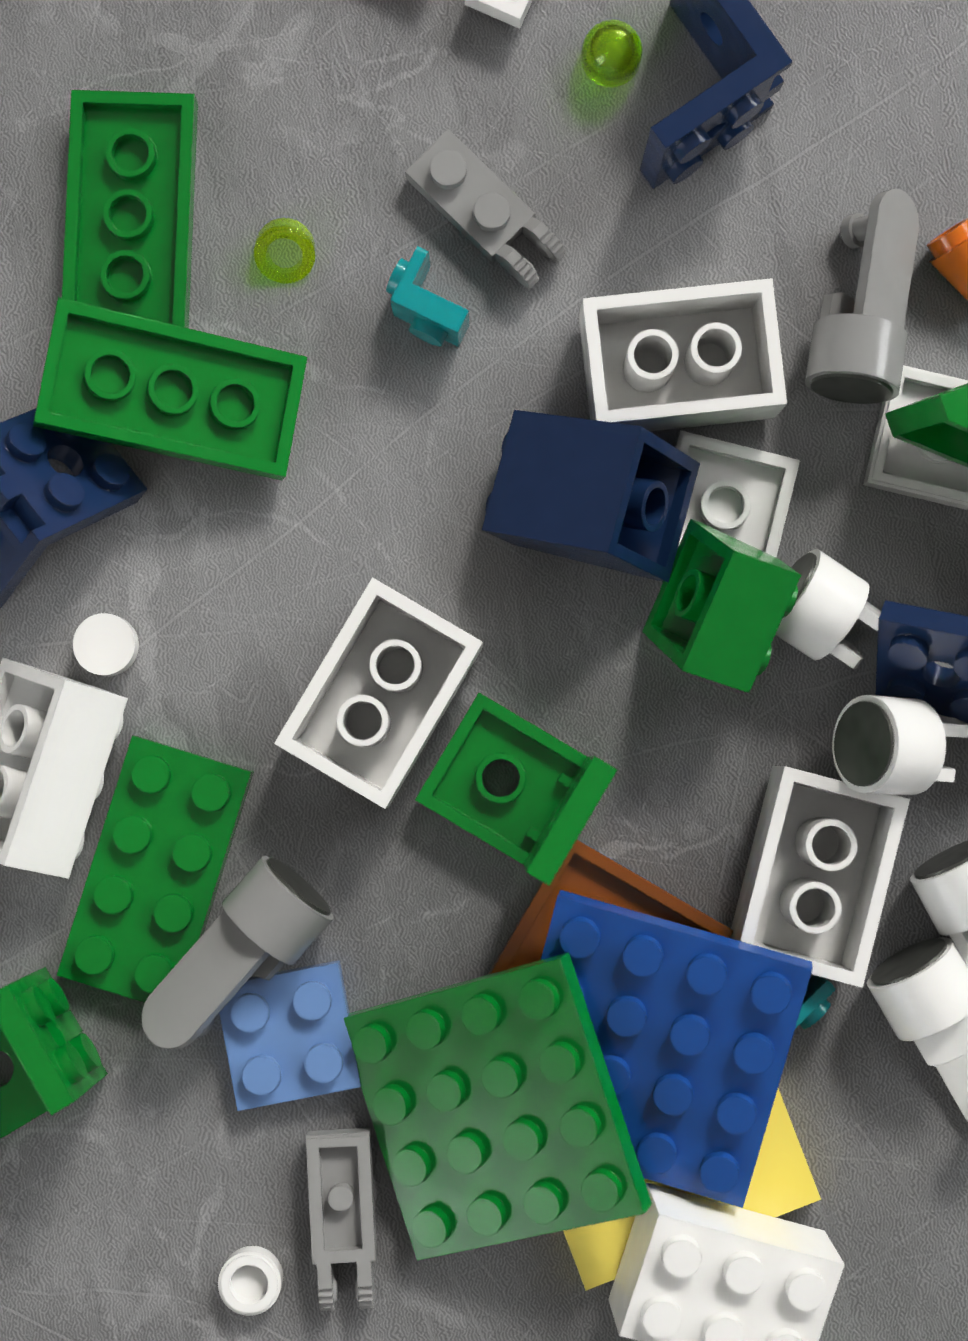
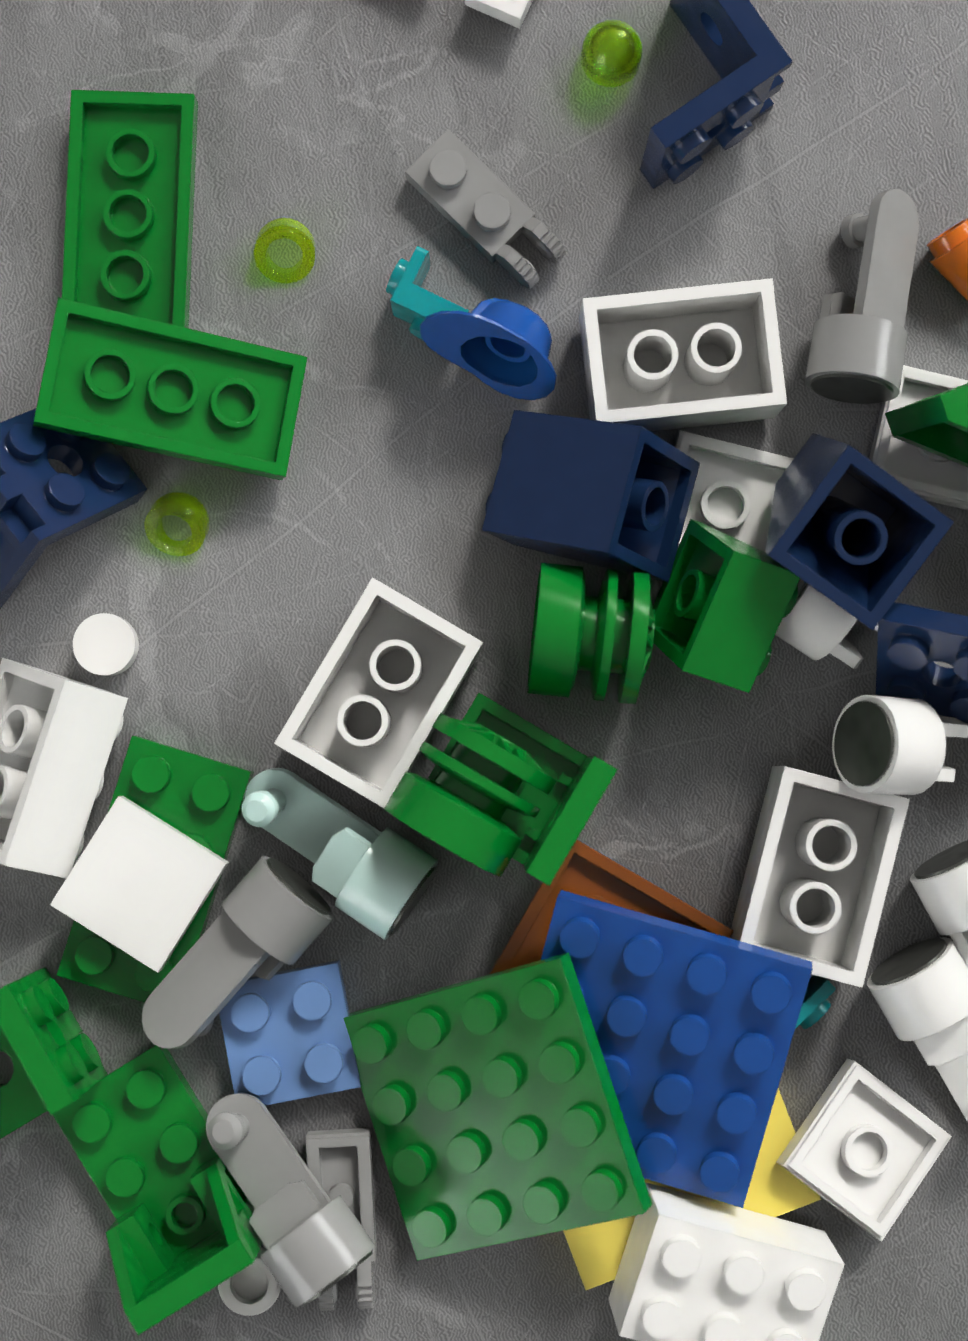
none -> white tile [50,796,229,973]
none -> green bracket [53,1045,263,1336]
none -> clear neon green piece [144,491,209,556]
none -> light grey piece [206,1093,376,1309]
none -> light aqua piece [242,768,438,940]
none -> green wheel [384,713,556,877]
none -> blue piece [420,298,557,400]
none -> green wheel [527,562,655,704]
none -> dark blue slope [765,433,954,630]
none -> white tile [776,1058,952,1242]

